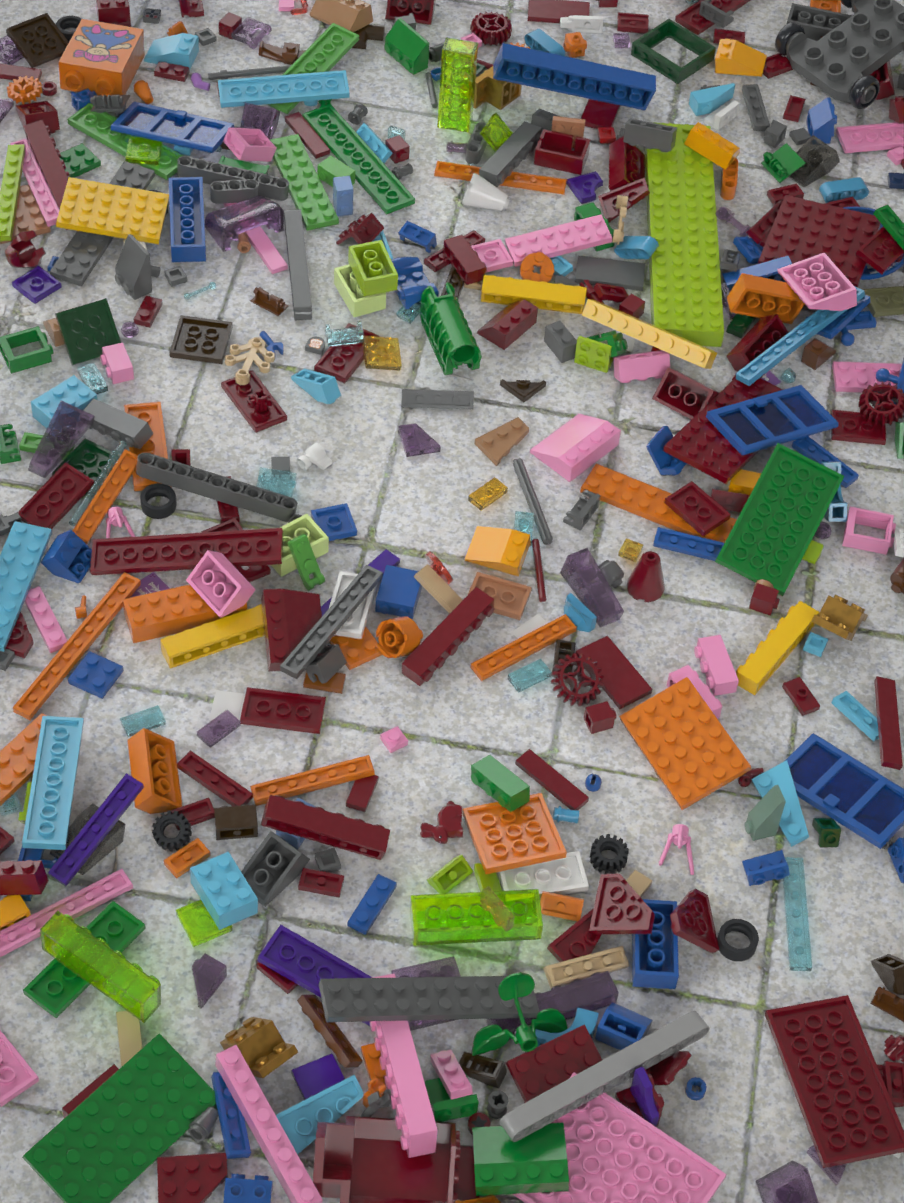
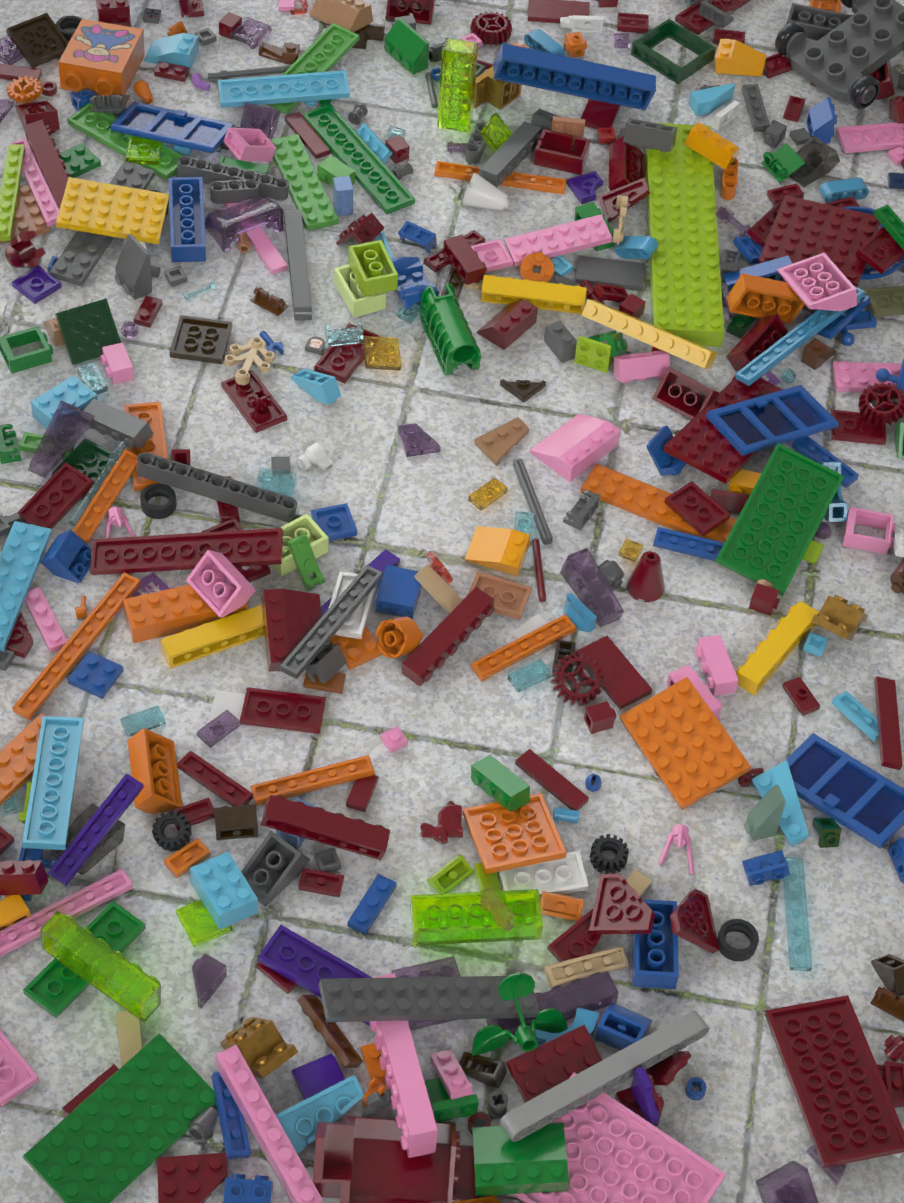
dark grey plate [401,389,474,409] -> none

